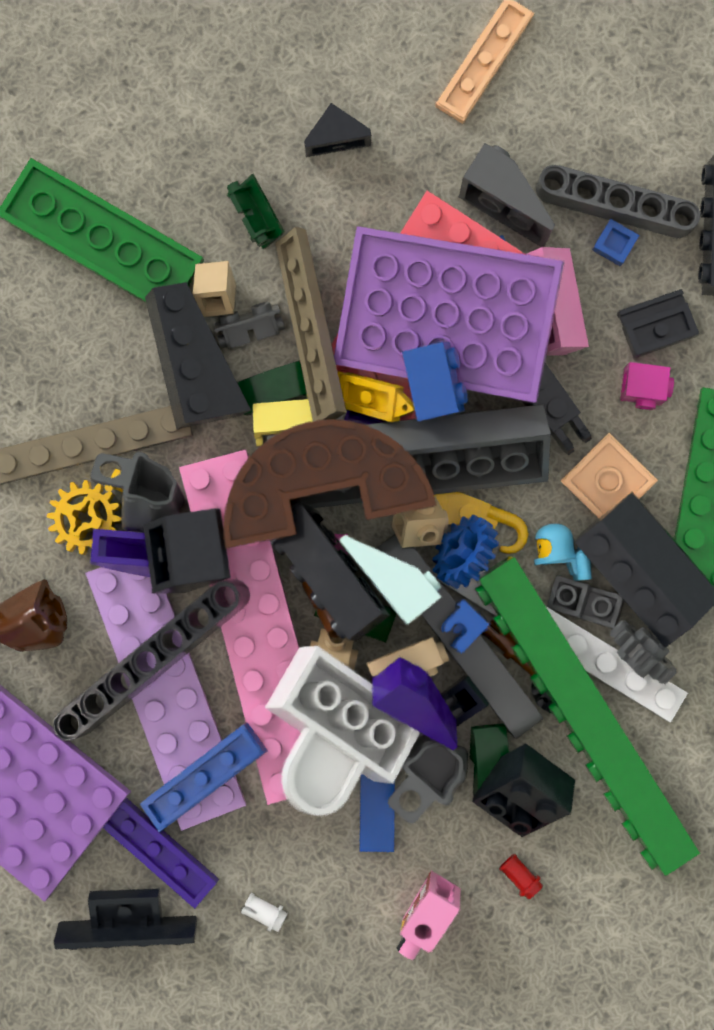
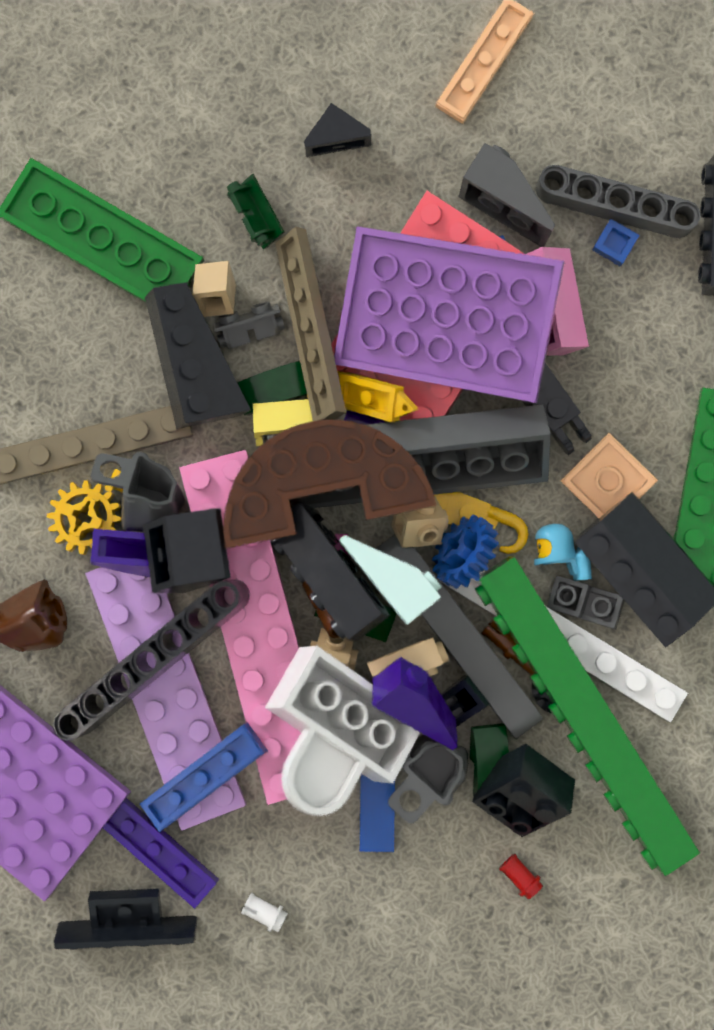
bright pink torso [397,870,461,960] -> none
blue brick [402,342,468,421] -> none
blue hinge [441,599,489,653] -> none
dark grey gear [610,620,677,684] -> none
black plate [617,289,699,359] -> none
dark pink brick [620,362,674,410] -> none

